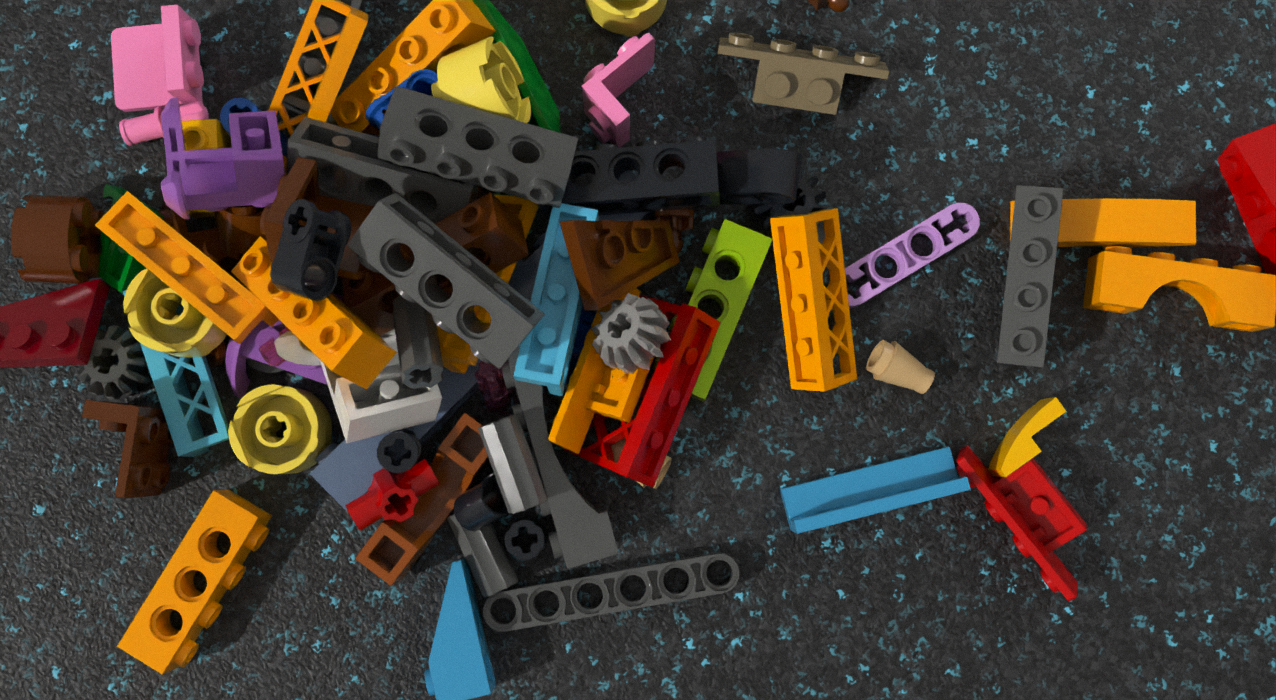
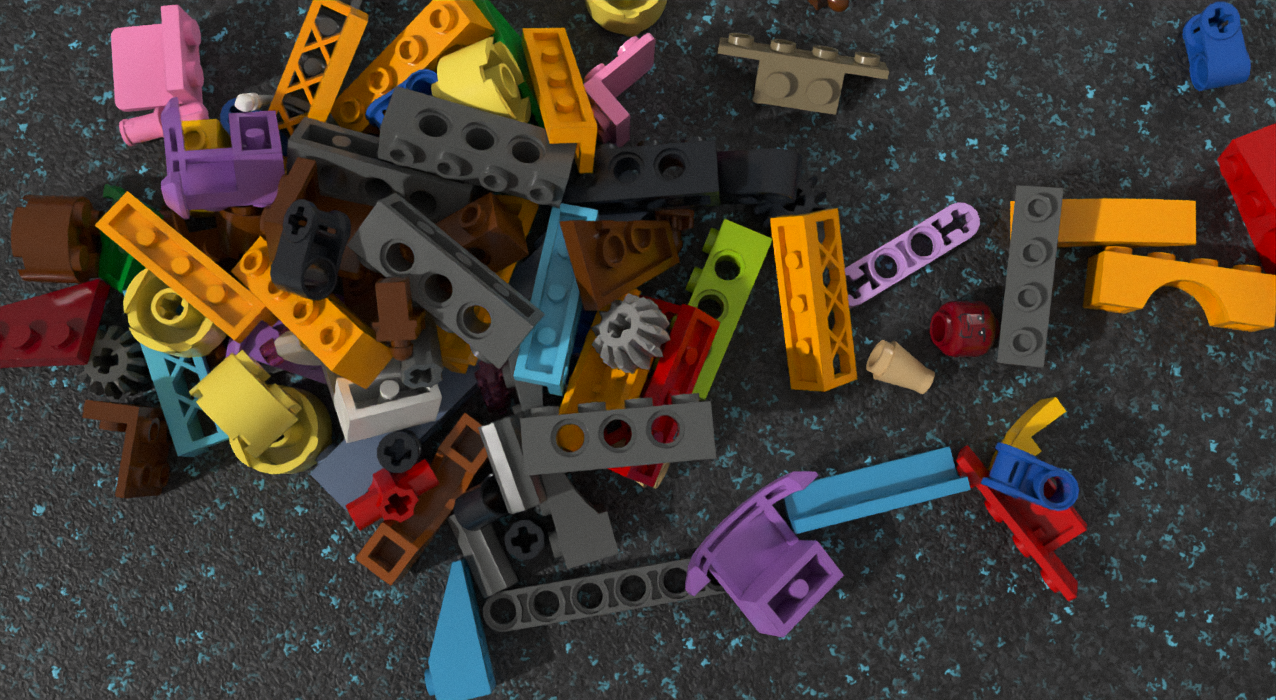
light orange brick [117,489,272,674] -> none
none -> light yellow brick [189,350,302,458]
none -> white piece [235,93,274,112]
none -> reddish brown piece [372,277,426,361]
none -> dark grey brick [520,393,716,476]
none -> light orange fence [522,28,597,173]
none -> medium lavender piece [685,471,844,638]
none -> dark red head [930,301,1000,357]
none -> blue piece [980,442,1079,511]
none -> blue piece [1183,2,1251,91]

